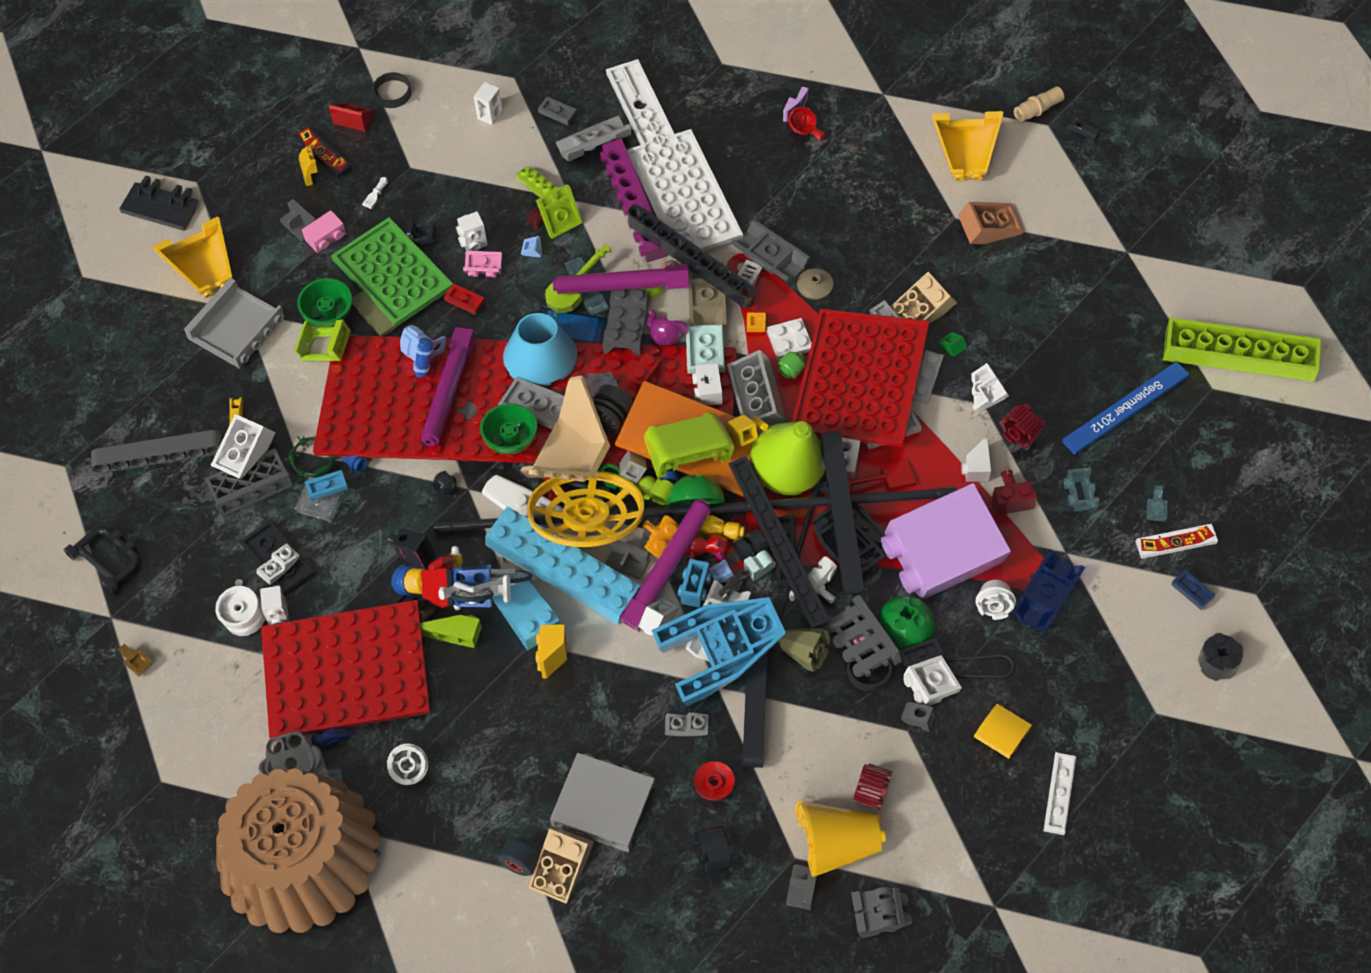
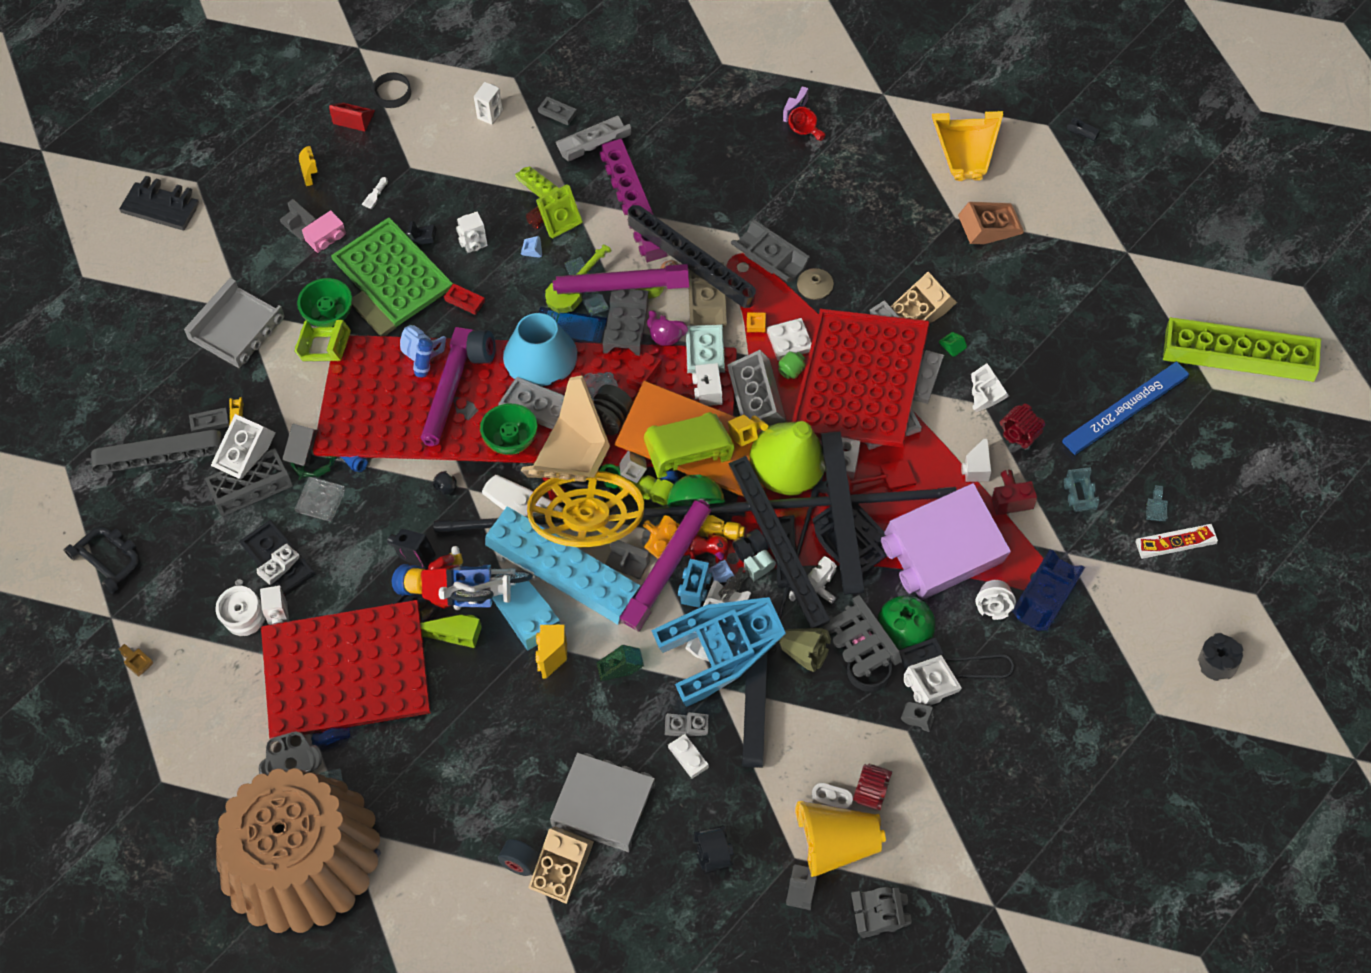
yellow cone [152,217,232,298] -> none
tile [294,125,352,178] -> none
dark azure plate [305,470,348,501] -> none
white cone [387,744,428,785] -> none
bright pink bracket [463,251,503,277] -> none
white piece [606,59,743,261] -> none
white slope [638,598,679,636] -> none
red dish [694,762,735,801] -> none
white slope [738,260,763,286] -> none
yellow slope [974,704,1032,758] -> none
tan piece [1014,87,1064,122] -> none
white tile [1043,752,1076,835] -> none
dark blue plate [1171,569,1216,610] -> none
none -> dark grey plate [189,407,230,433]
none -> dark grey panel [283,424,318,466]
none -> black wheel [466,330,496,364]
none -> clear green slope [596,645,644,681]
none -> white plate [668,734,709,779]
none -> white plate [812,783,853,809]

